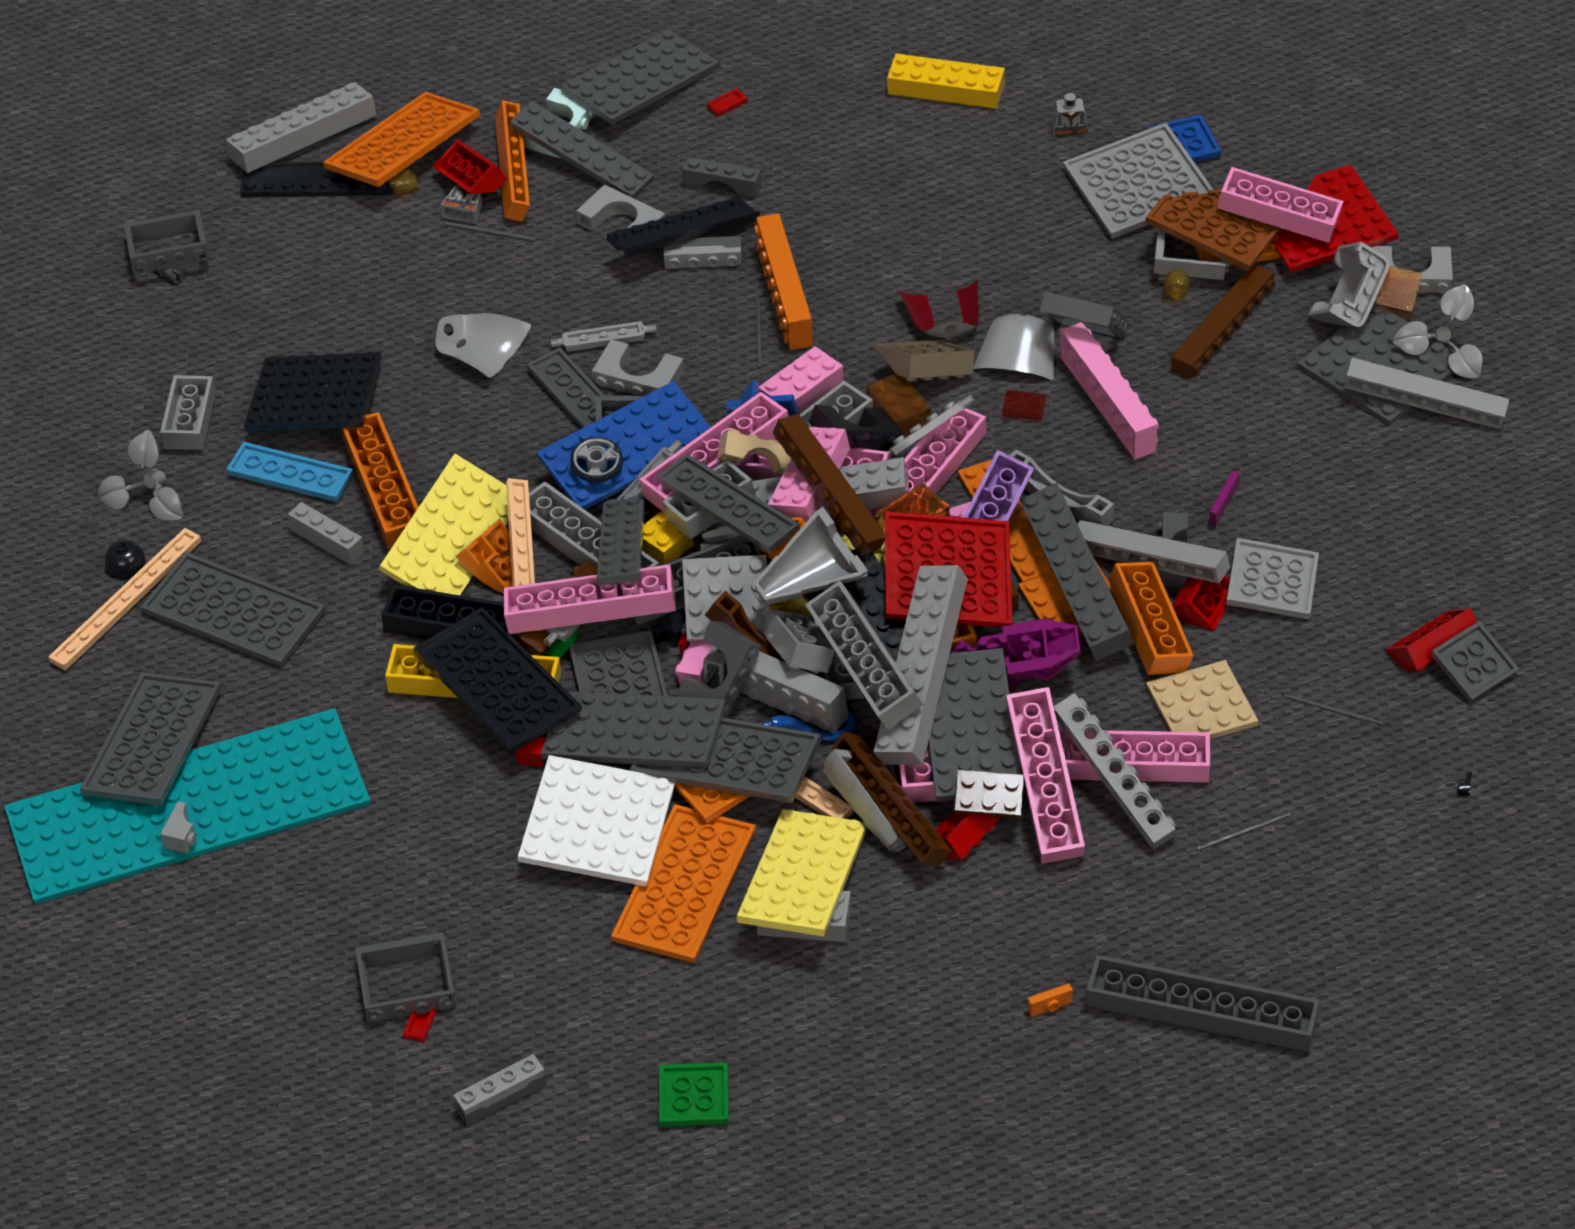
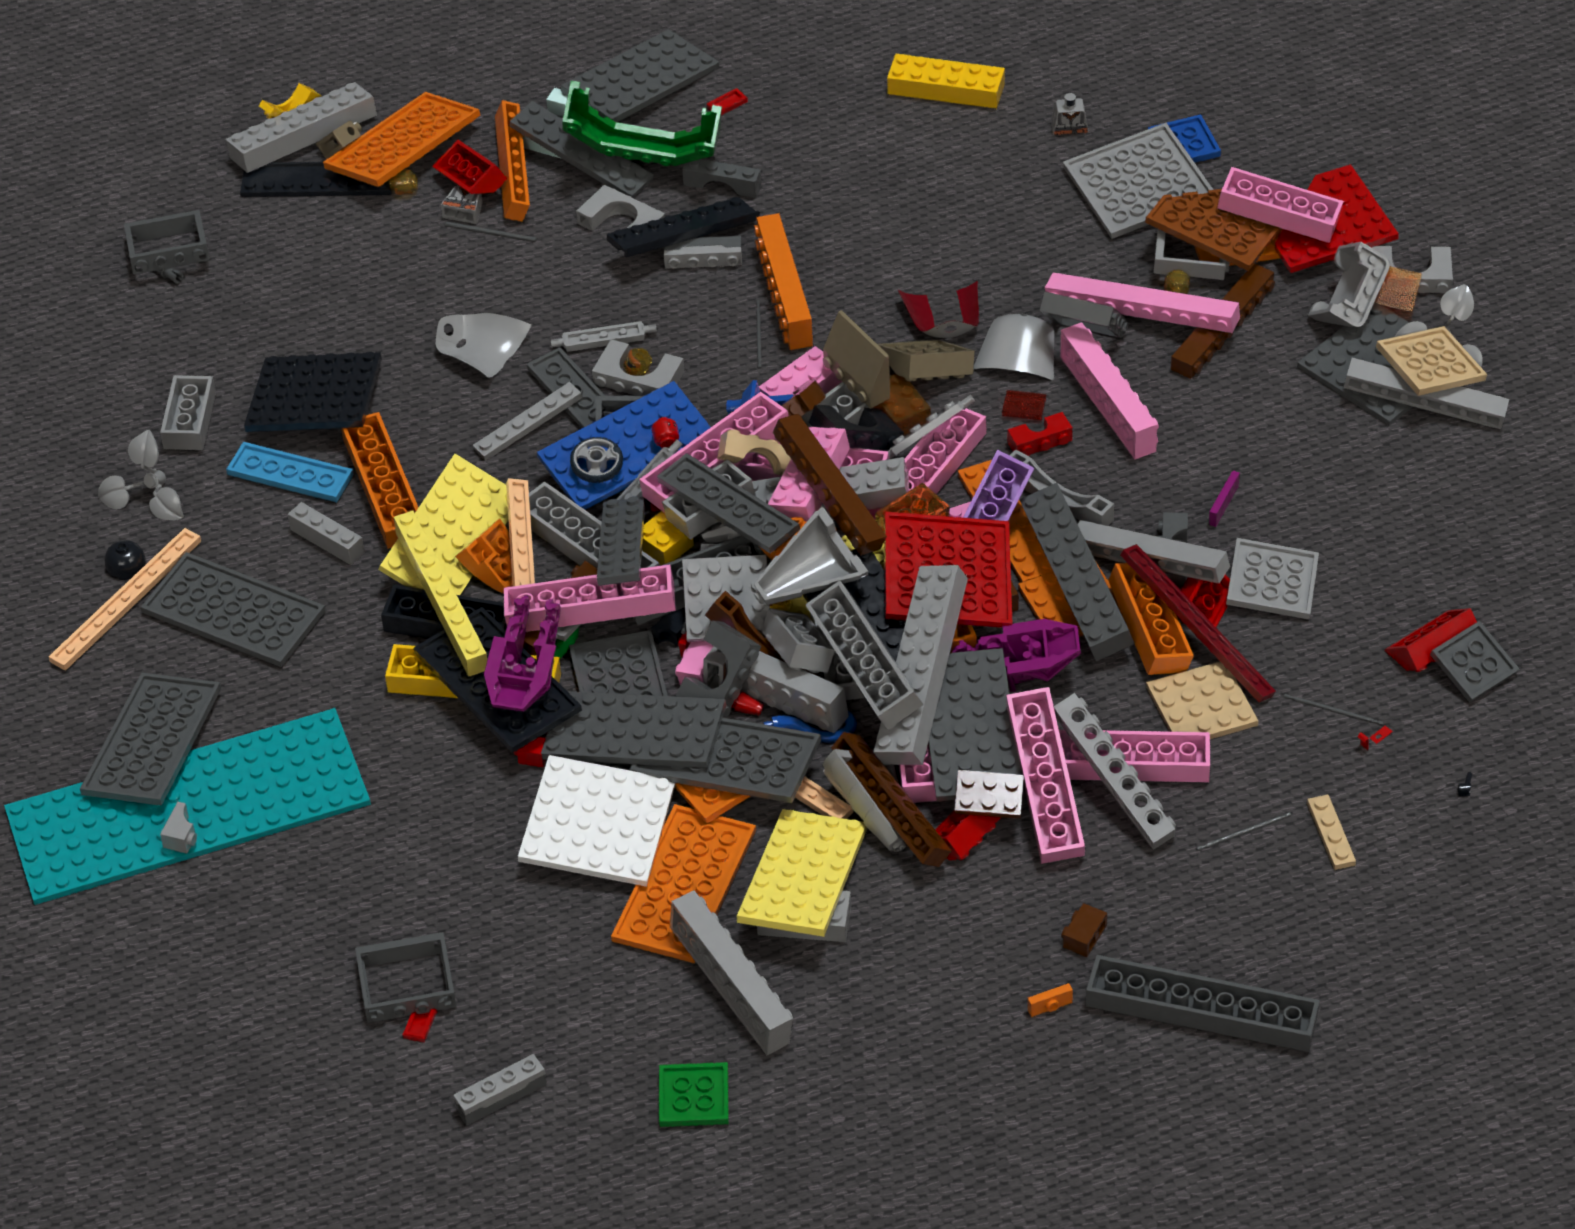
none -> yellow arch [259,83,322,119]
none -> dark tan torso [316,121,362,159]
none -> light yellow brick [394,511,487,677]
none -> light grey plate [473,382,582,461]
none -> magenta connector [484,595,561,712]
none -> green windscreen [562,81,722,166]
none -> clear yellow head [623,348,652,376]
none -> red head [651,417,679,448]
none -> light grey brick [670,890,793,1055]
none -> red cone [731,692,764,716]
none -> reddish brown arch [781,379,826,416]
none -> dark tan slope [823,310,890,409]
none -> red arch [1007,412,1073,456]
none -> bright pink brick [1045,273,1240,333]
none -> reddish brown brick [1061,903,1107,957]
none -> dark red plate [1120,544,1276,703]
none -> tan plate [1307,795,1356,870]
none -> red piece [1357,726,1393,750]
none -> tan plate [1376,326,1487,396]

